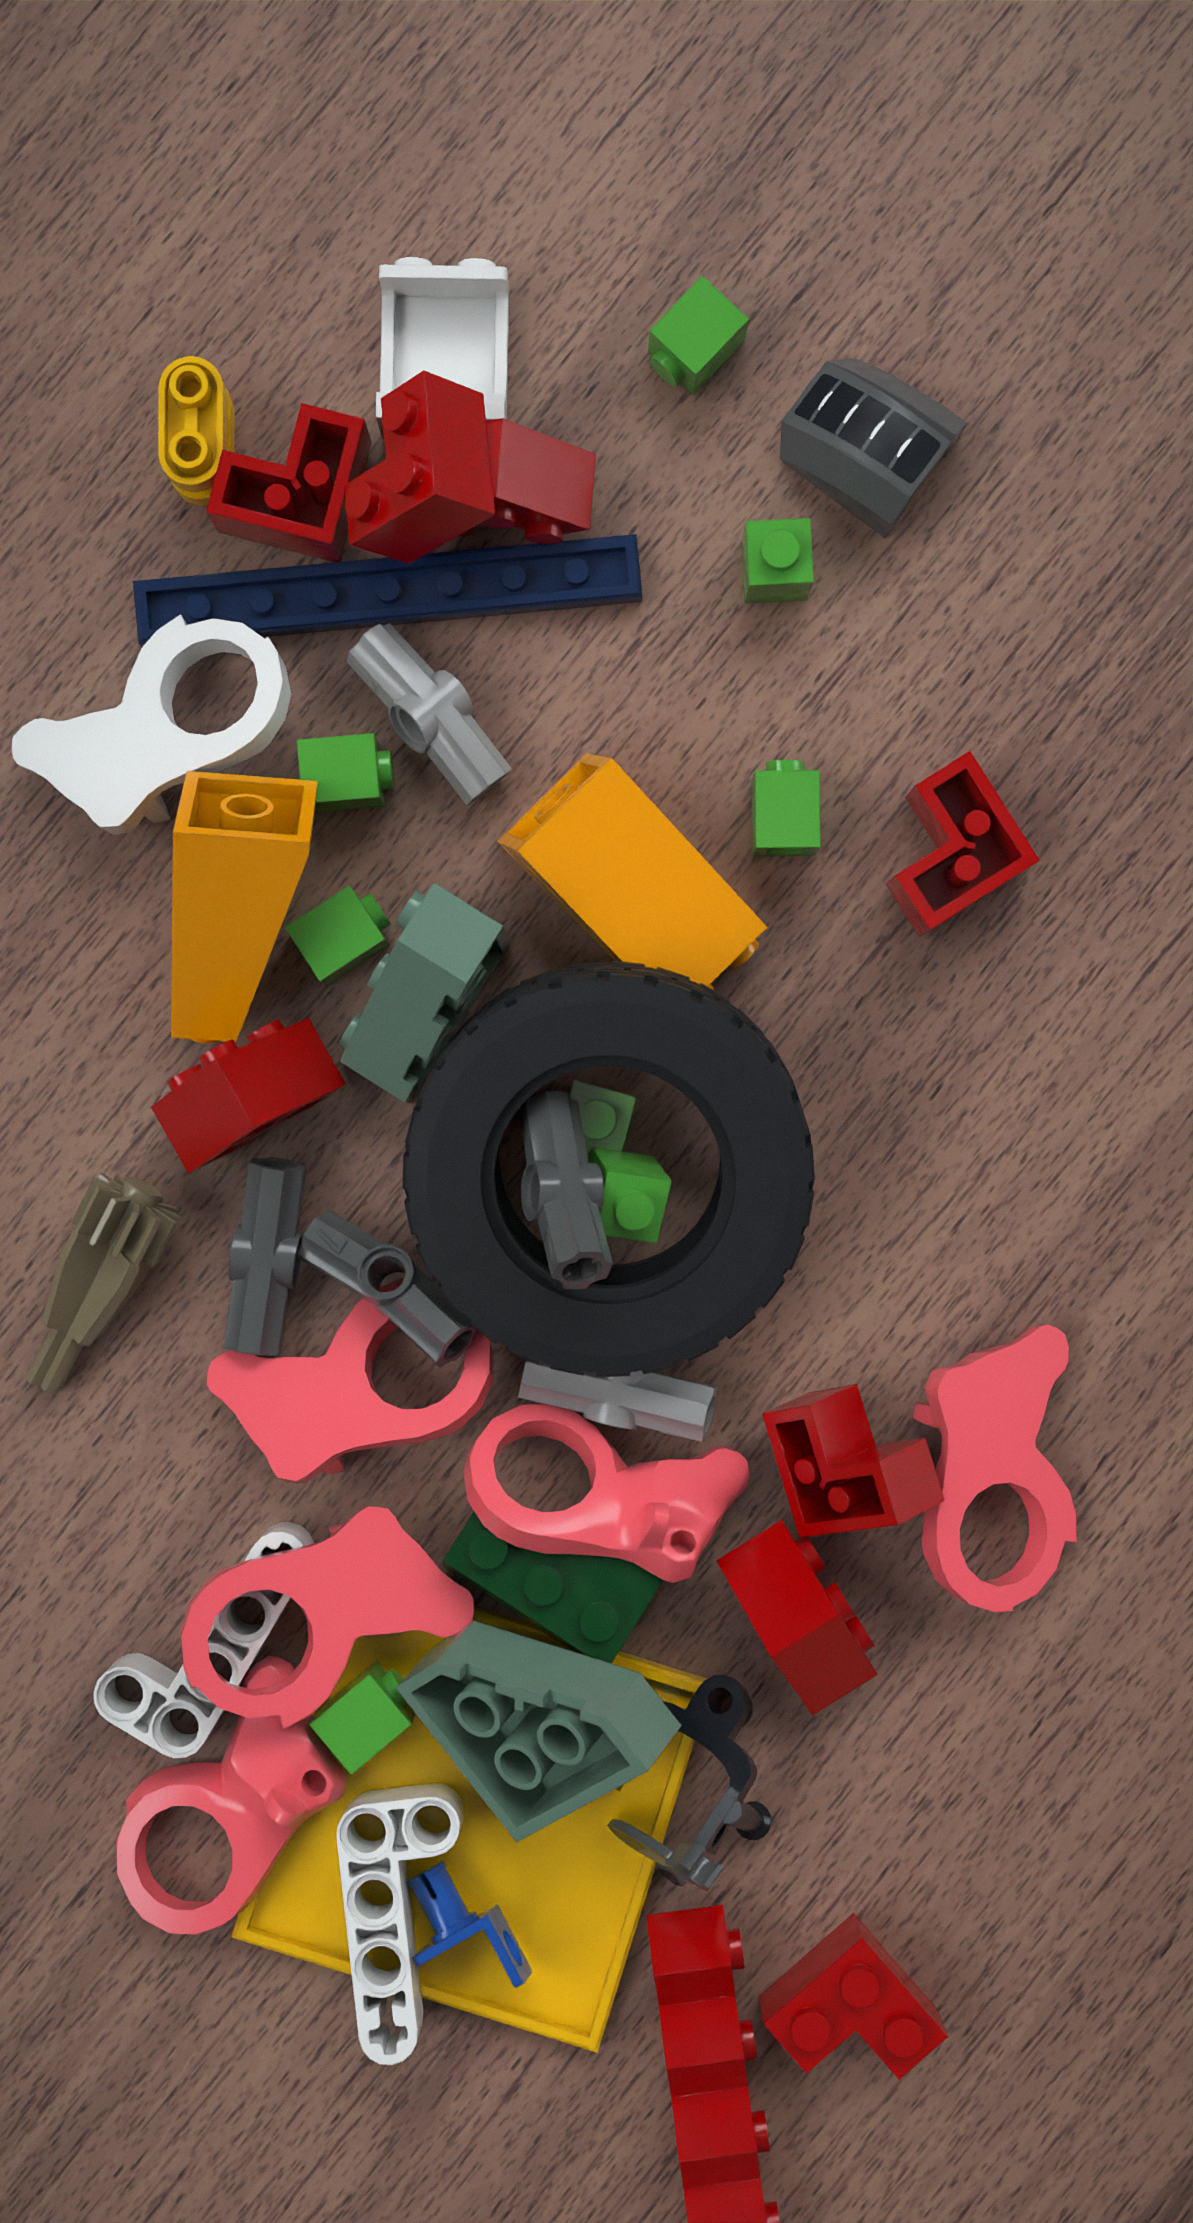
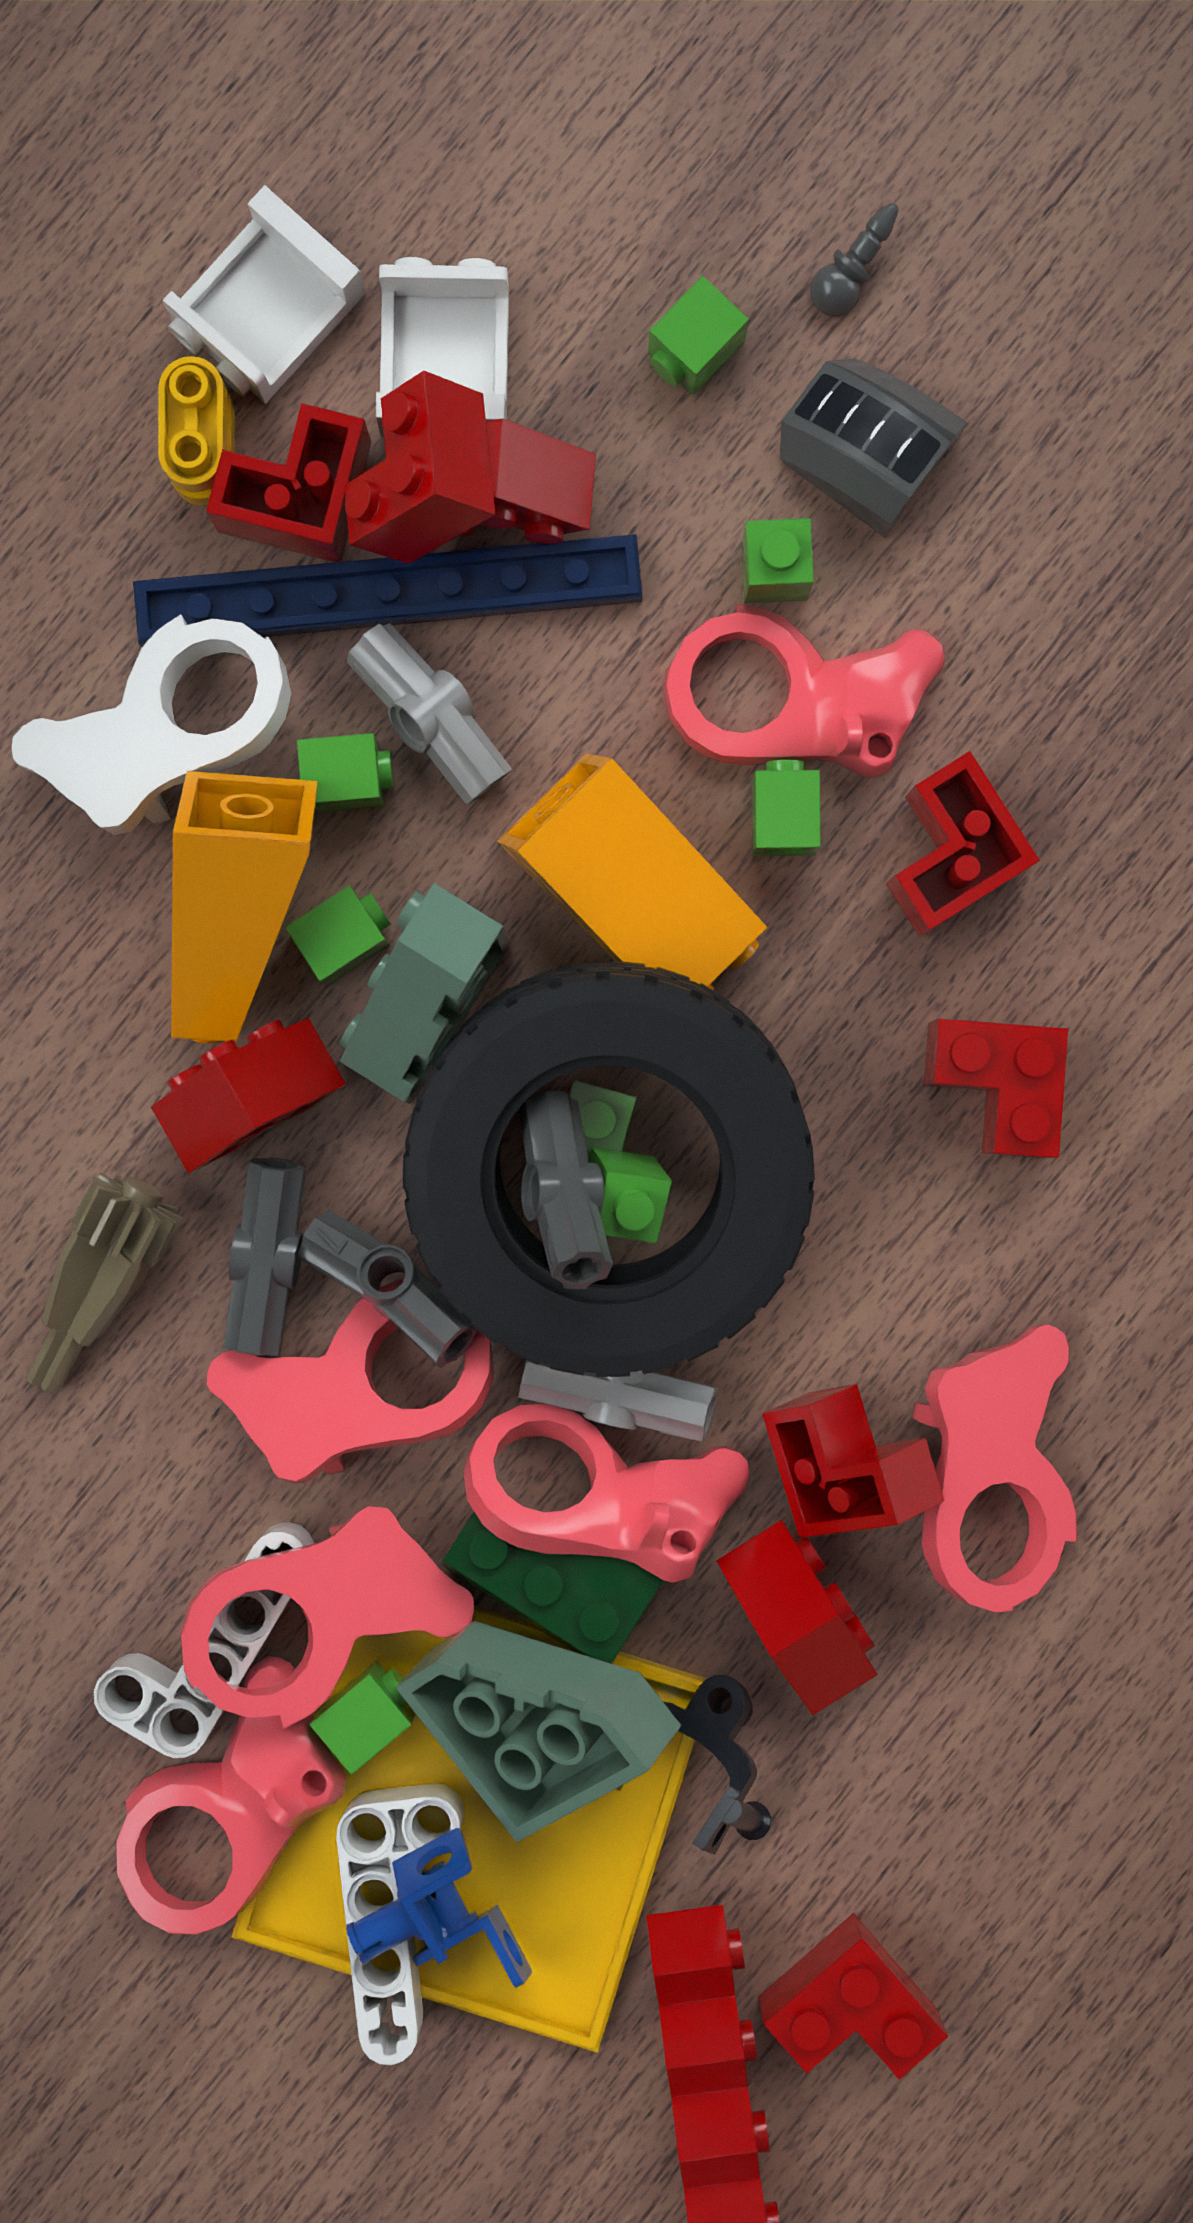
dark grey piece [607,1819,724,1891] -> none
none -> white panel [162,185,366,404]
none -> blue bracket [346,1828,472,1965]
none -> coral animal [663,604,945,778]
none -> dark grey bar [810,203,899,316]
none -> red brick [924,1018,1069,1158]

